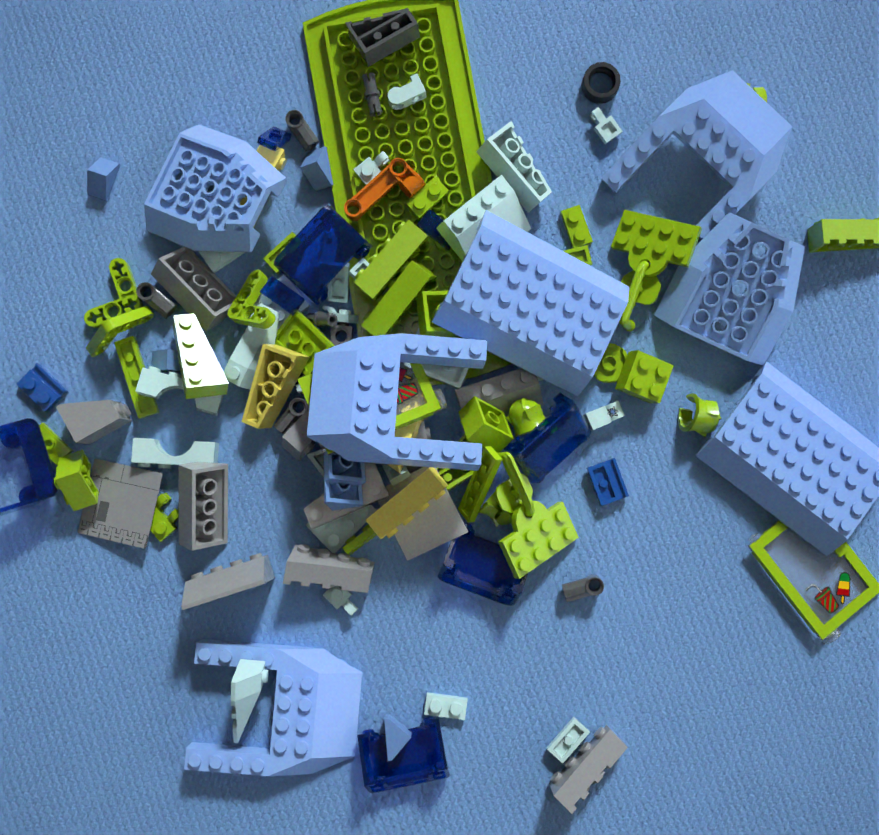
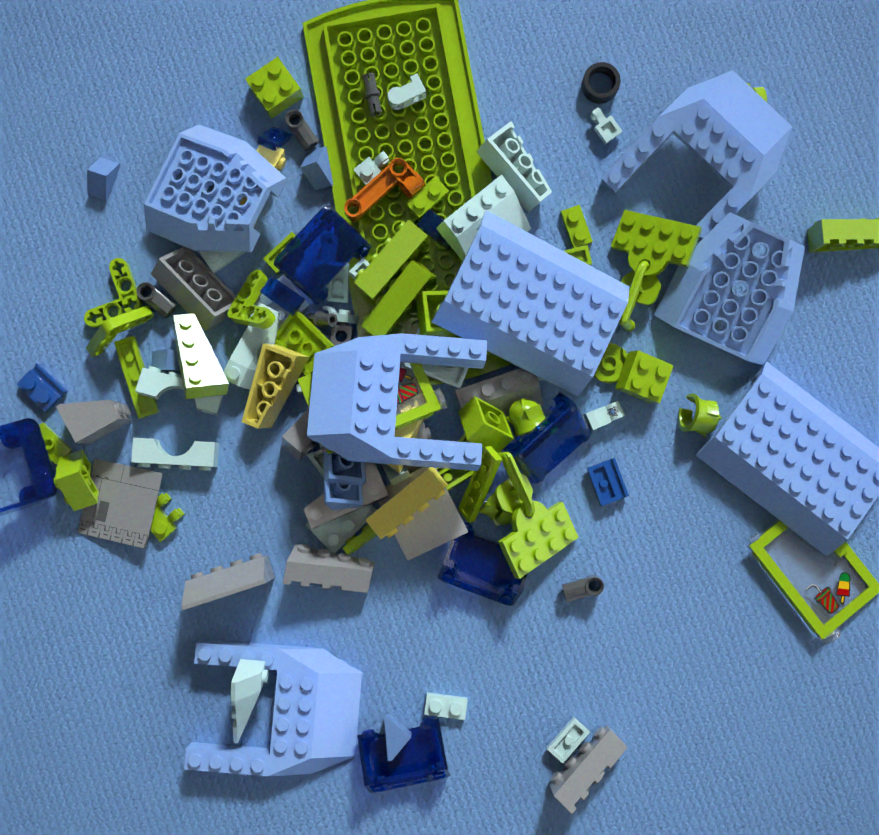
light grey slope [179,462,228,551] -> none
dark grey piece [274,398,309,434] -> none
light aqua plate [323,586,358,615] -> none
dark grey wedge [345,8,420,67] -> none
none -> lime brick [245,56,303,119]

